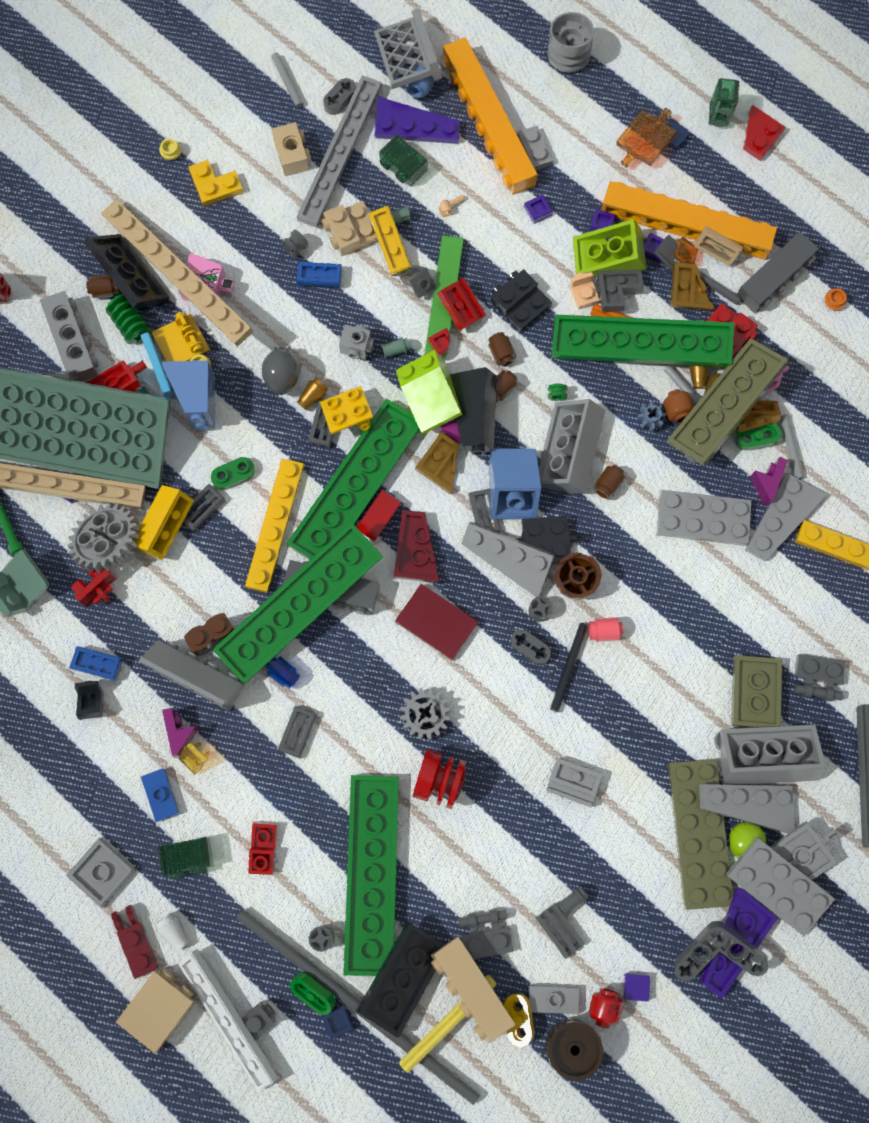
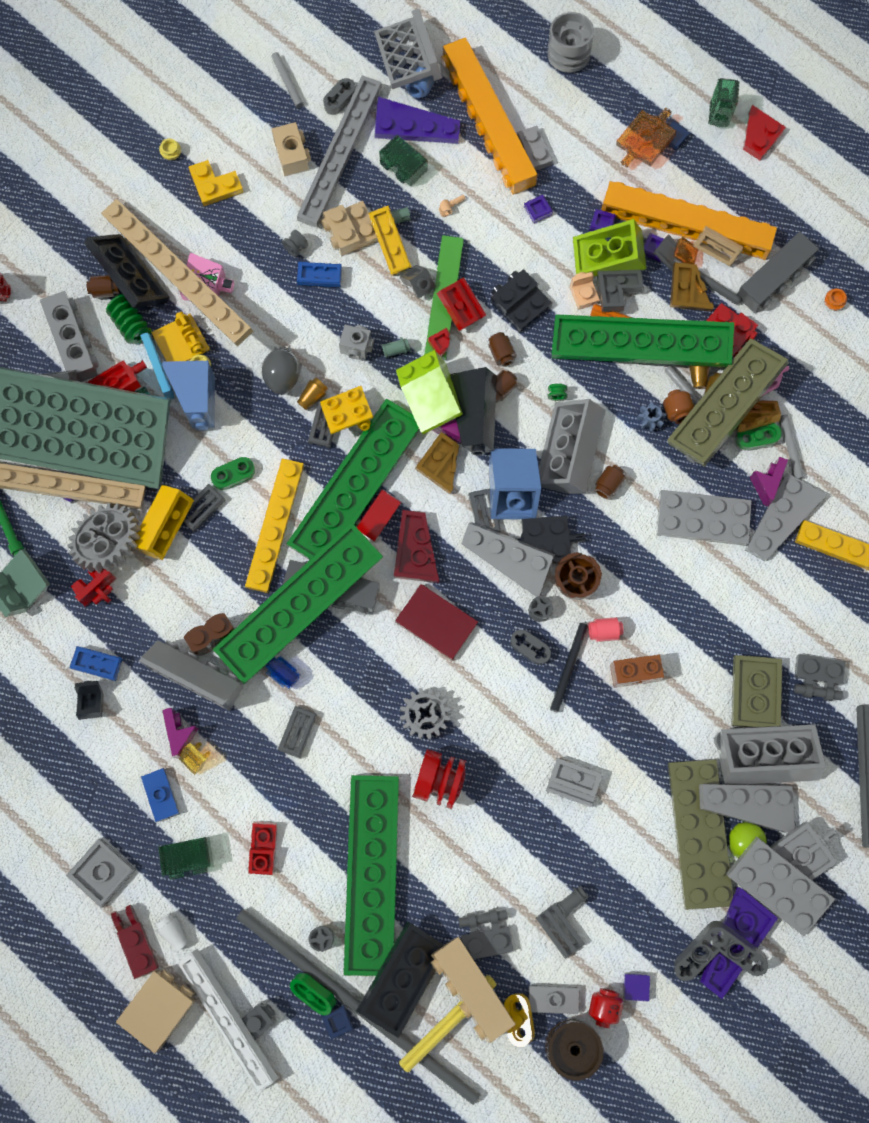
none -> dark orange brick [610,654,664,688]

